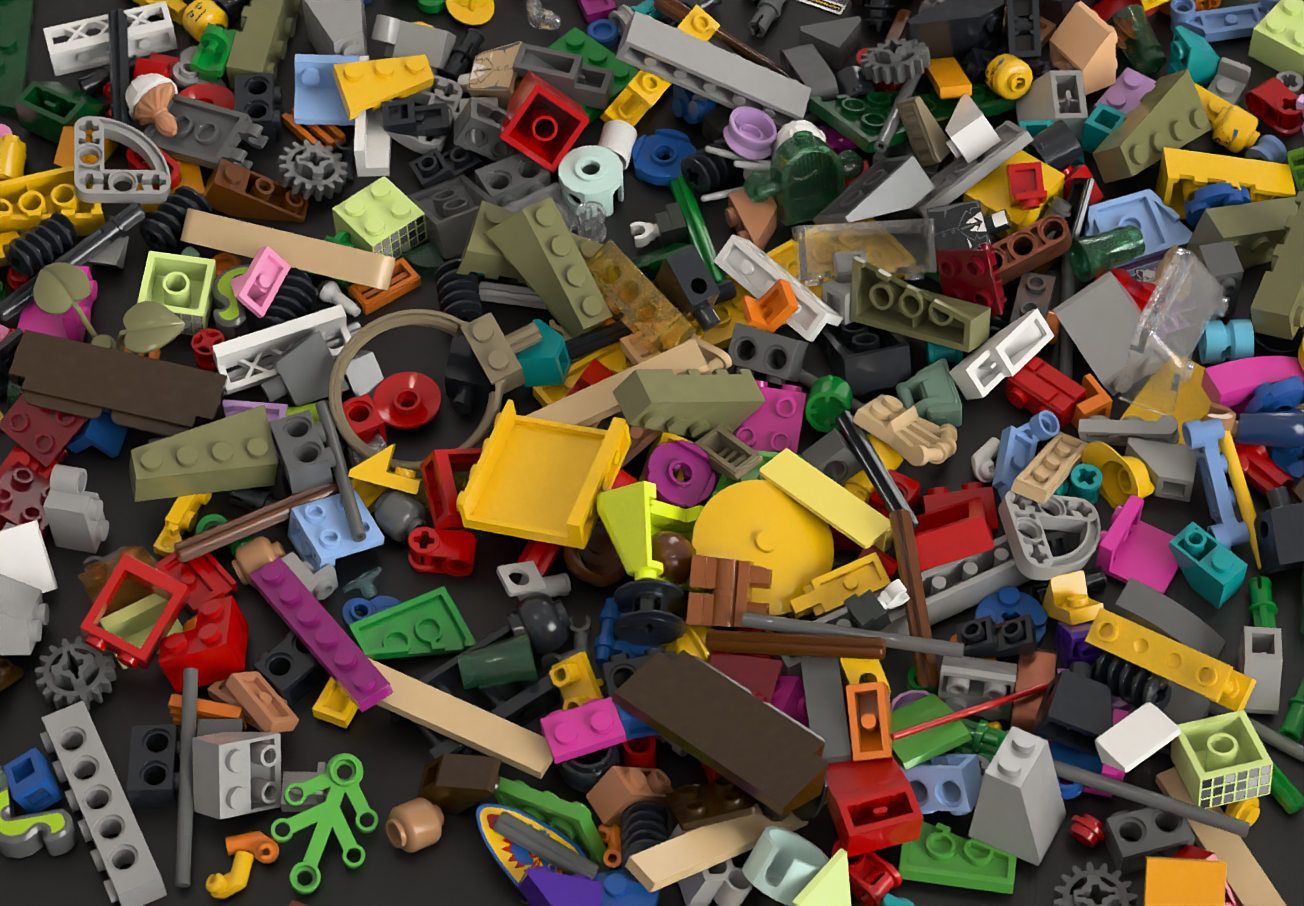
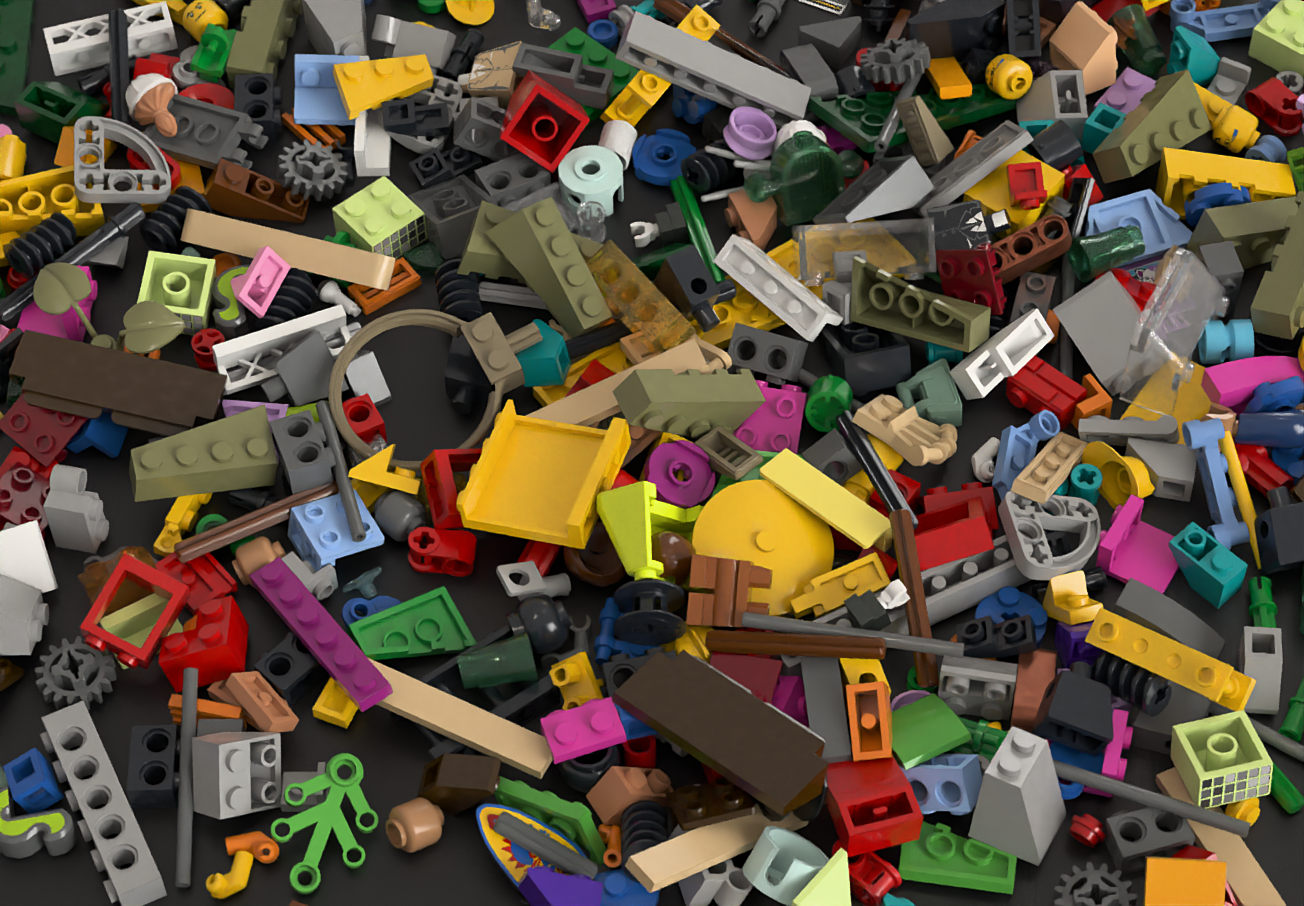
red dish [373,372,441,429] -> none
orange bracket [740,279,799,333] -> none
red axle [890,680,1052,741] -> none
white slope [945,93,1001,164] -> none
white slope [1095,702,1182,773] -> none

